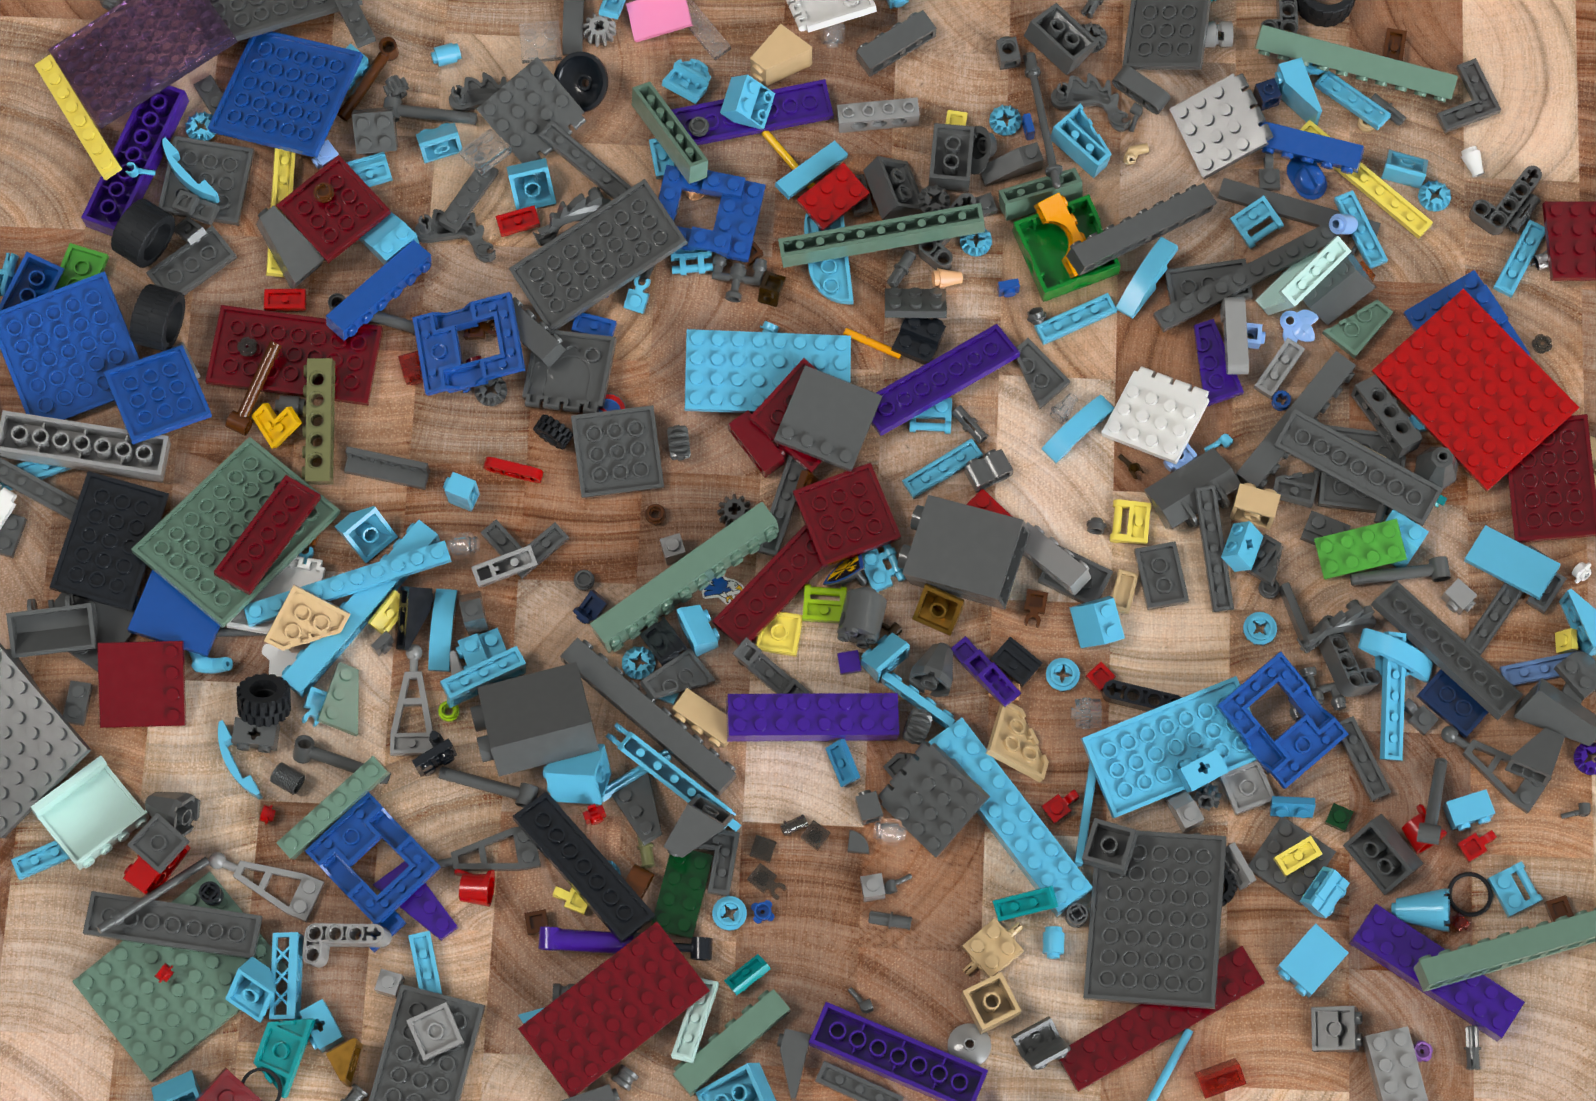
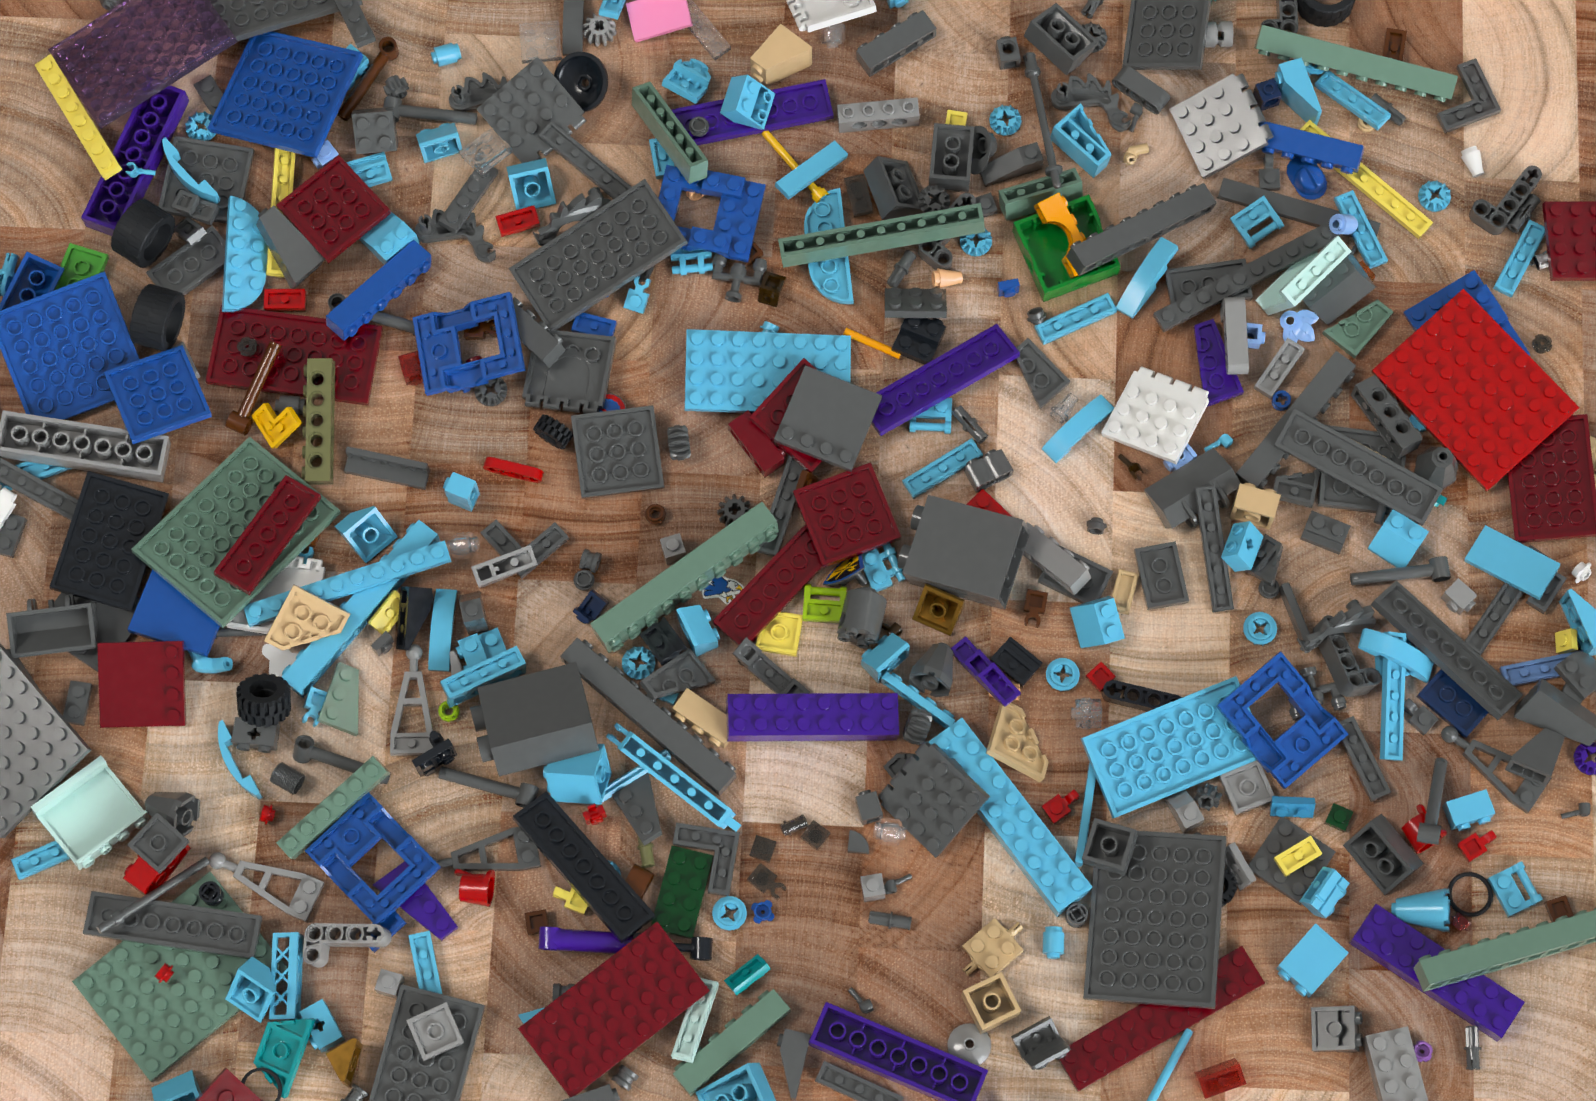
reddish brown plate [313,182,334,203] -> none
dark grey slope [664,794,734,858] -> none
red plate [797,162,870,231] -> none
dark azure plate [825,739,861,787] -> none
dark purple tile [837,650,861,675] -> none
teal plate [993,885,1058,922] -> none
blue tile [1022,113,1035,141] -> none
light yellow plate [1109,499,1151,545] -> none
medium azure brick [1175,748,1229,793] -> none
bright green plate [1314,519,1407,579] -> none
medium azure slope [1381,150,1428,189] -> none
none -> medium azure plate [222,196,268,312]
none -> dark grey wheel [579,549,602,573]

